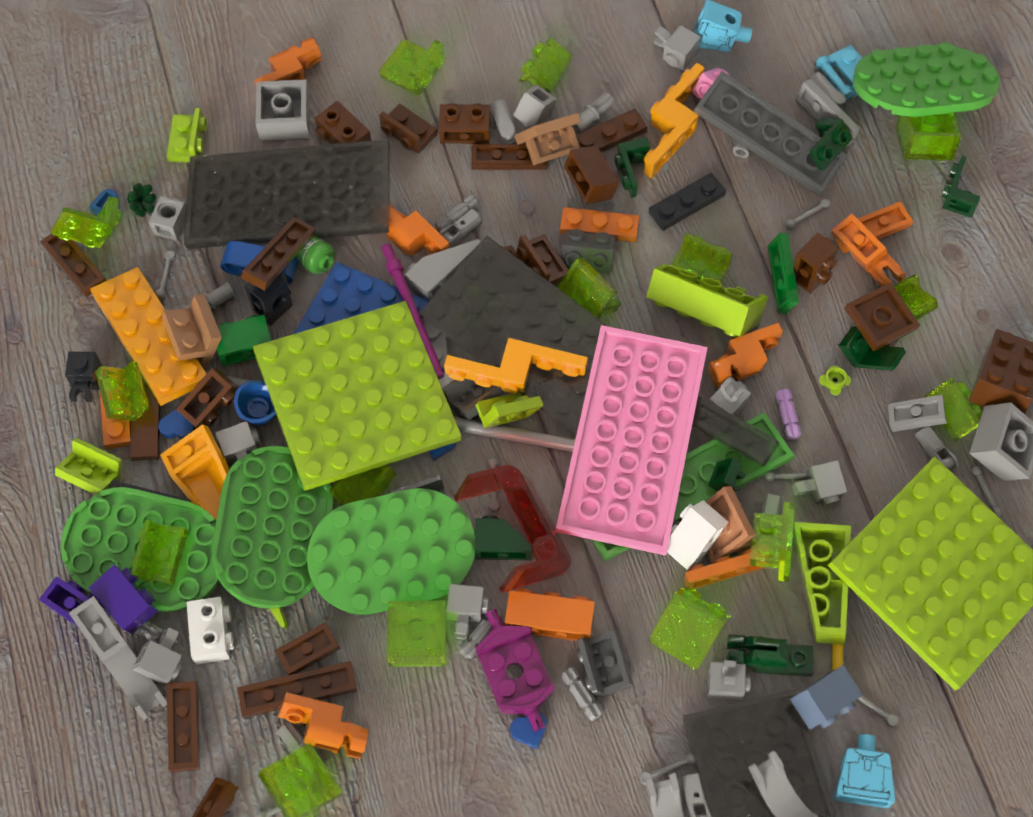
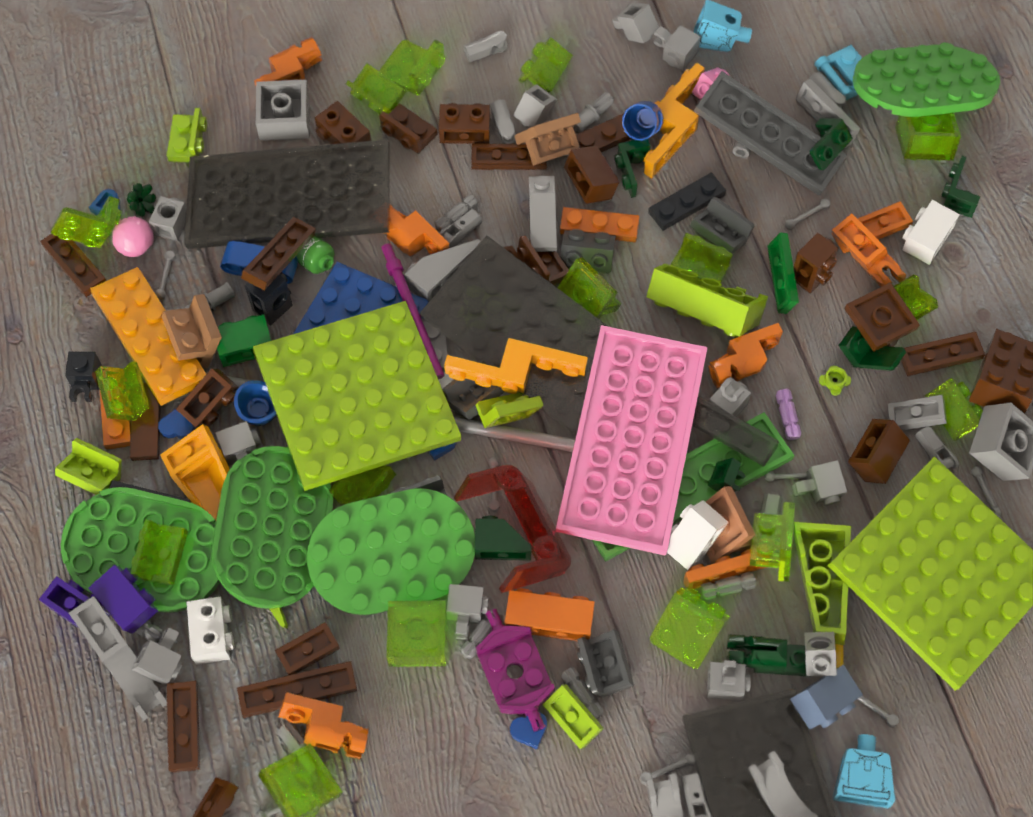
none -> bright pink hair [112,216,154,257]
none -> clear neon green bracket [345,63,407,114]
none -> light grey bar [463,31,508,63]
none -> light grey slope [529,176,557,252]
none -> lime plate [542,684,604,749]
none -> light grey brick [612,2,659,43]
none -> blue helmet [622,101,663,141]
none -> dark grey bracket [690,197,755,255]
none -> light grey axle [701,572,756,600]
none -> light grey brick [804,632,837,676]
none -> reddish brown brick [848,419,910,484]
none -> reddish brown plate [901,331,985,377]
none -> white brick [902,200,960,265]

